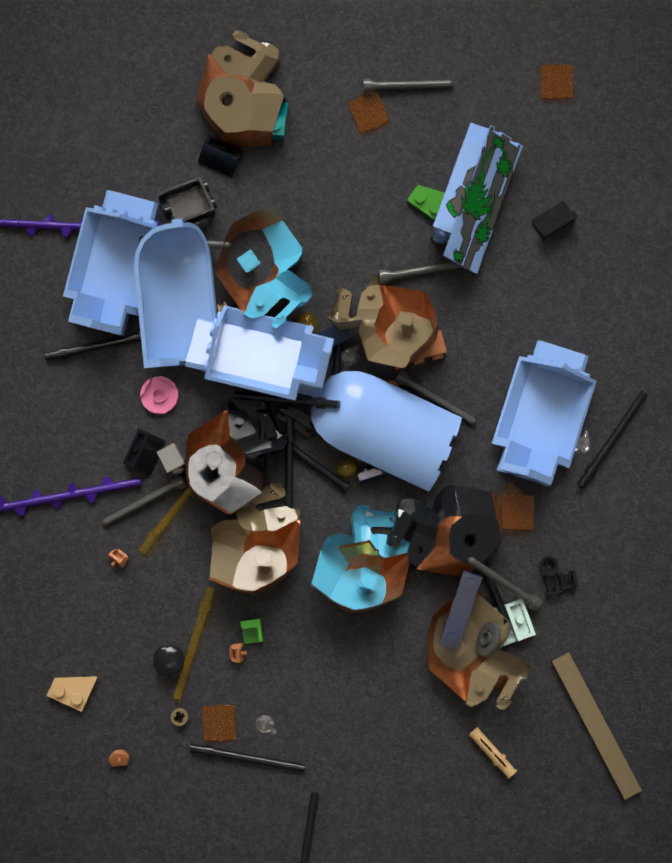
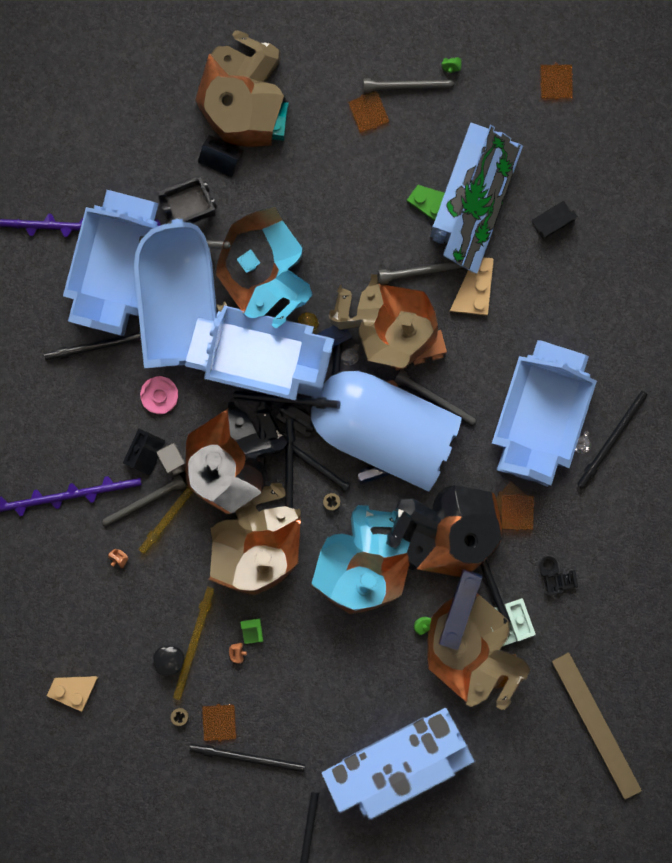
nougat piece [109,750,130,767] -> none
clear piece [256,715,277,735] -> none
clear yellow piece [336,458,357,480] -> none
clear orange piece [339,540,384,570] -> none
dark grey piece [468,557,542,611] -> none
tan pin [469,727,517,779] -> none
dark grey wheel [476,622,501,657] -> none
none -> light blue panel [321,708,474,819]
none -> dark tan bush [323,493,340,510]
none -> bright green piece [414,617,431,635]
none -> bright green piece [442,57,461,73]
none -> tan wing [450,257,494,316]

